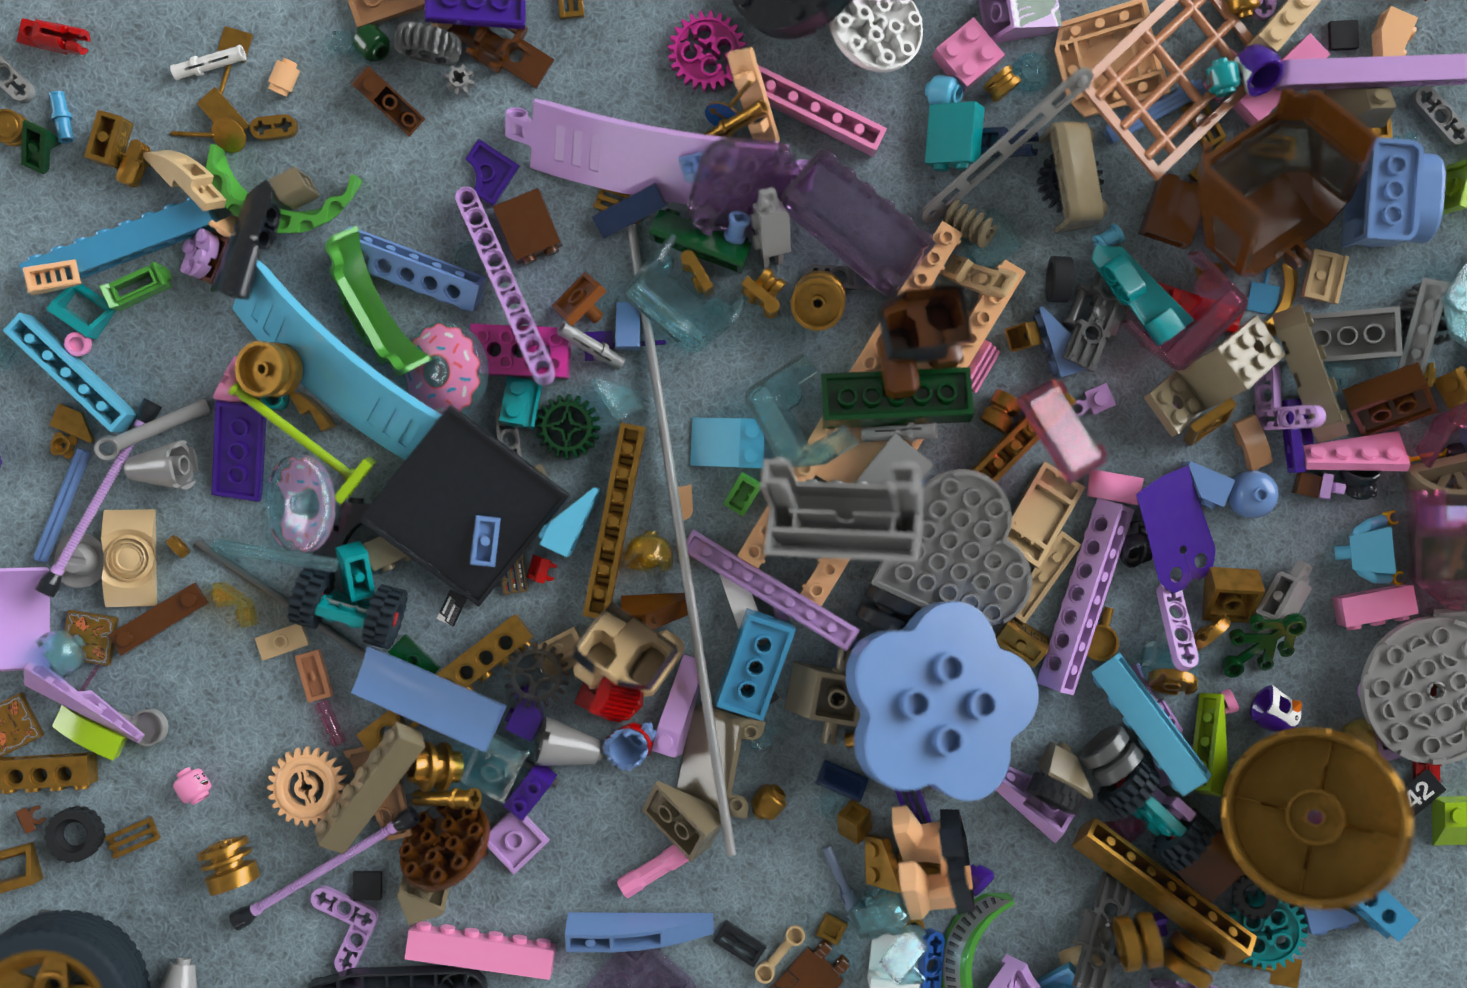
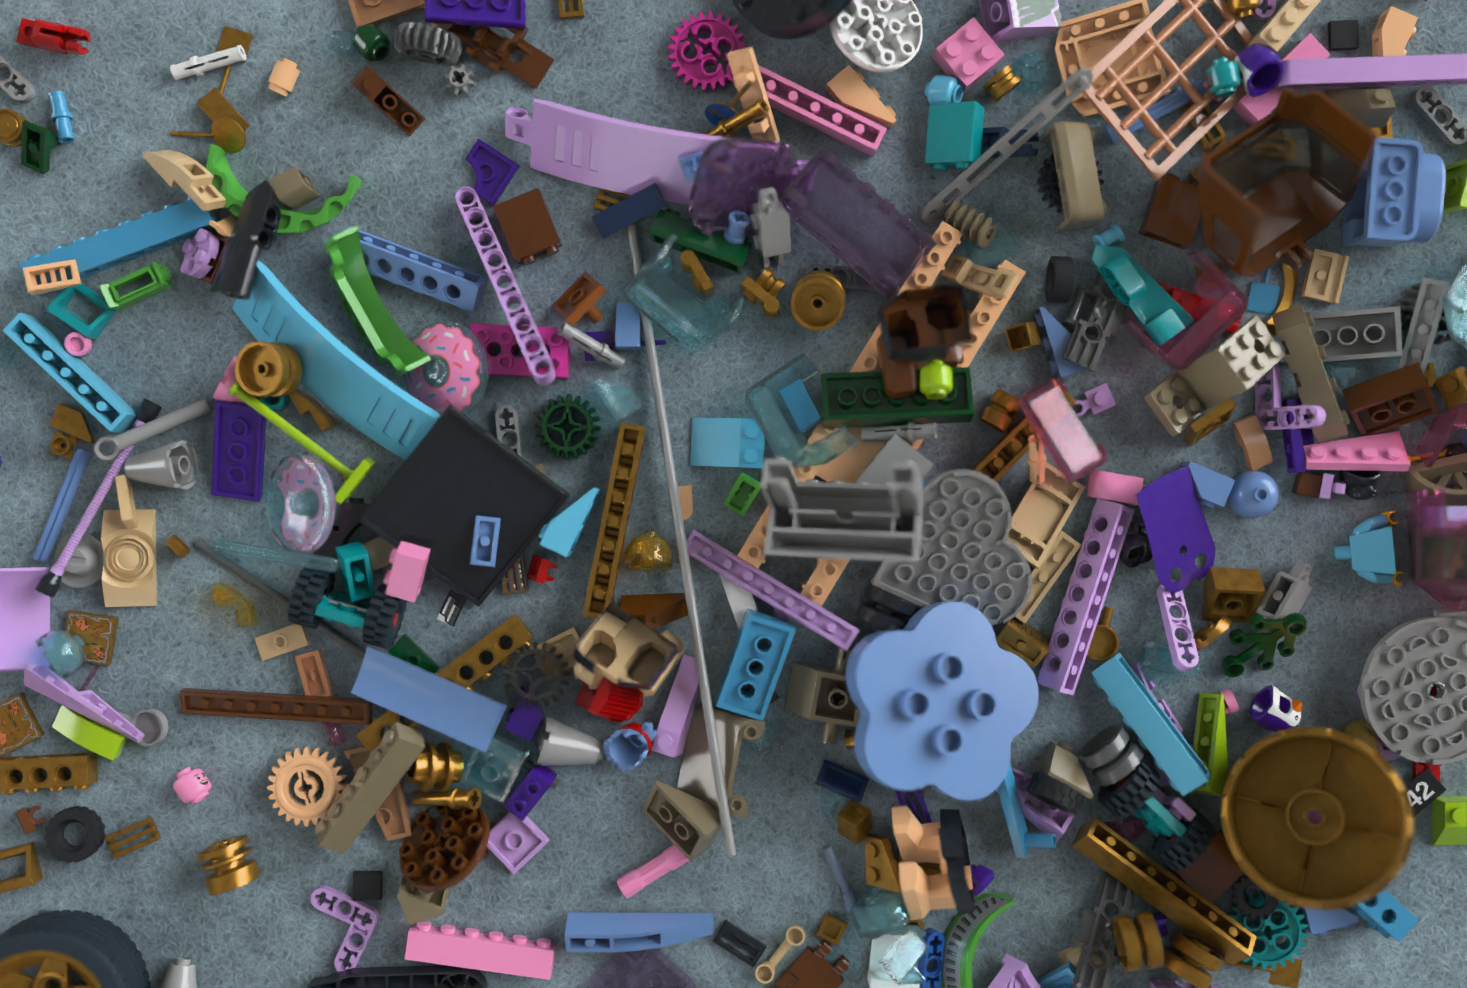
pearl gold brick [84,110,134,169] -> none
reddish brown plate [108,583,208,656] -> none
pearl gold arm [115,139,151,188] -> none
lavender hose [229,806,420,930] -> none
pearl gold beam [250,114,299,141] -> none
teal plate [499,376,542,430] -> none
pearl gold head [751,783,787,820] -> none
bright pink tile [968,340,1000,394] -> none
pearl gold tile [1147,669,1198,696] -> none
bright pink brick [1332,584,1419,630] -> none
none -> tan tile [115,475,138,529]
none -> reddish brown tile [180,688,373,725]
none -> bright pink brick [384,541,431,603]
none -> dark azure tile [779,378,823,433]
none -> light nougat slope [825,65,897,129]
none -> lime head [919,360,953,399]
none -> dark azure piece [998,763,1057,858]
none -> light nougat pin [1027,434,1047,484]

